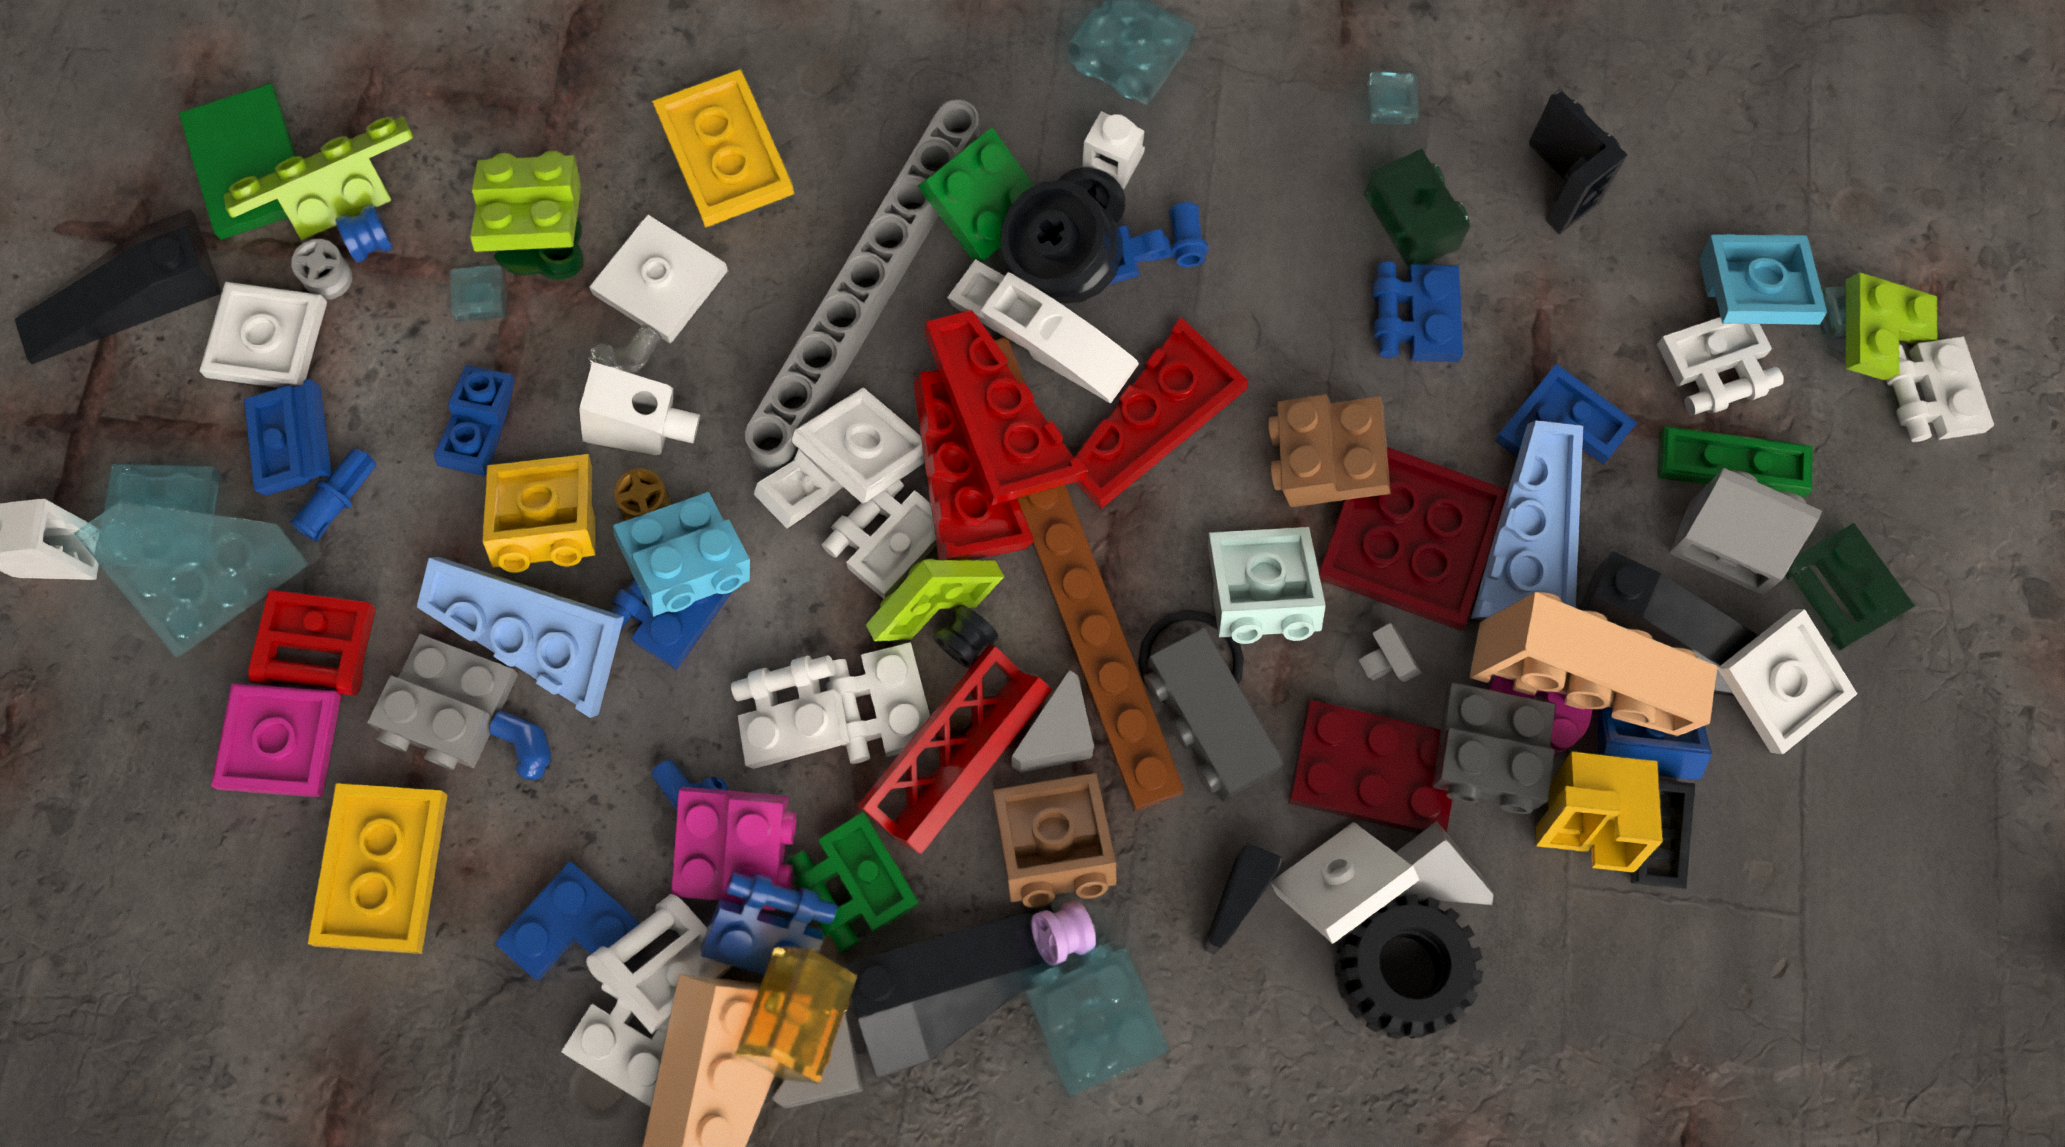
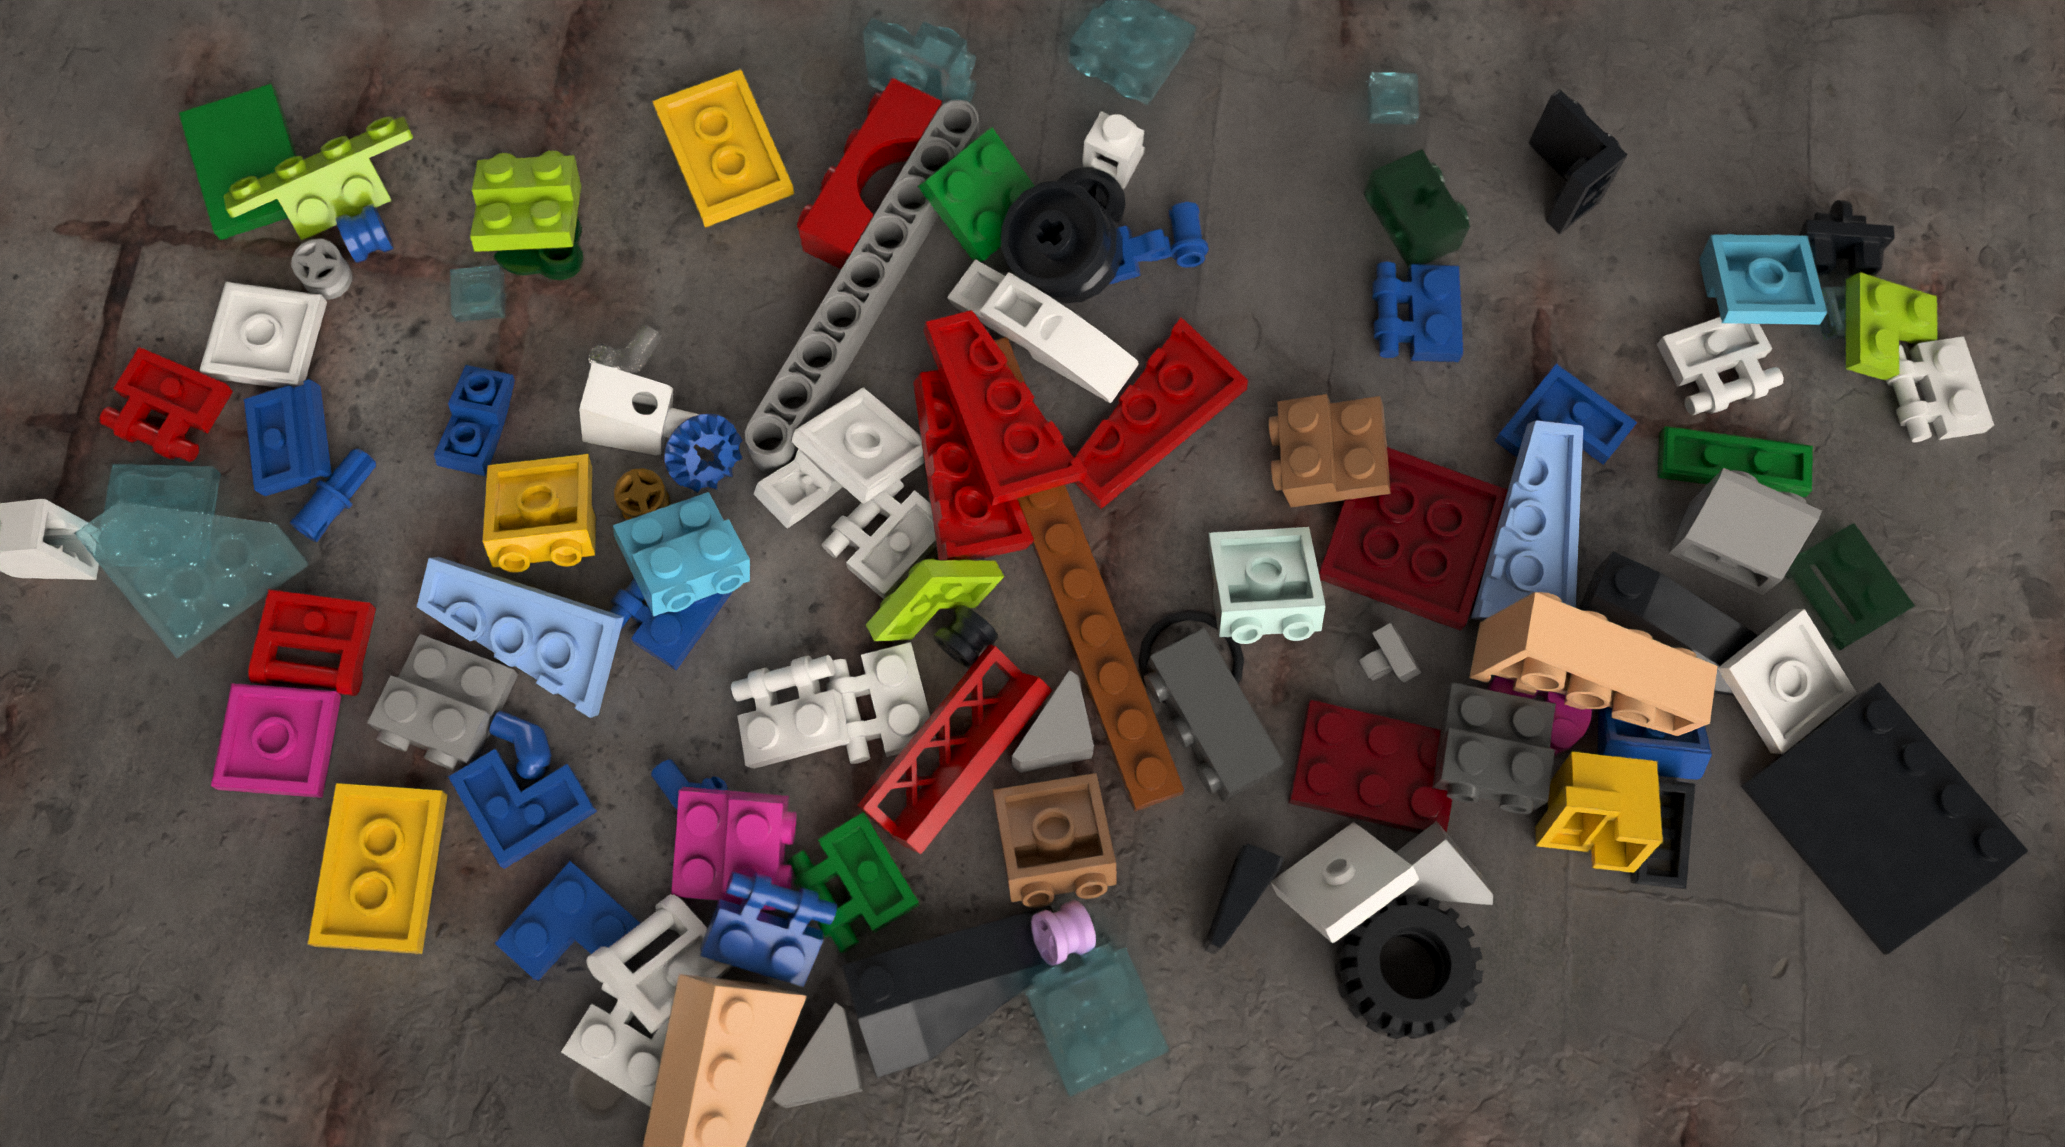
black wedge [14,209,222,364] -> none
white plate [589,215,728,344] -> none
clear yellow brick [735,948,857,1083] -> none
none -> red plate [99,347,233,462]
none -> blue plate [448,749,598,869]
none -> blue gear [664,414,743,493]
none -> red arch [797,77,943,269]
none -> clear light blue plate [863,18,976,104]
none -> black slope [1741,682,2028,955]
none -> black hips [1799,200,1895,277]

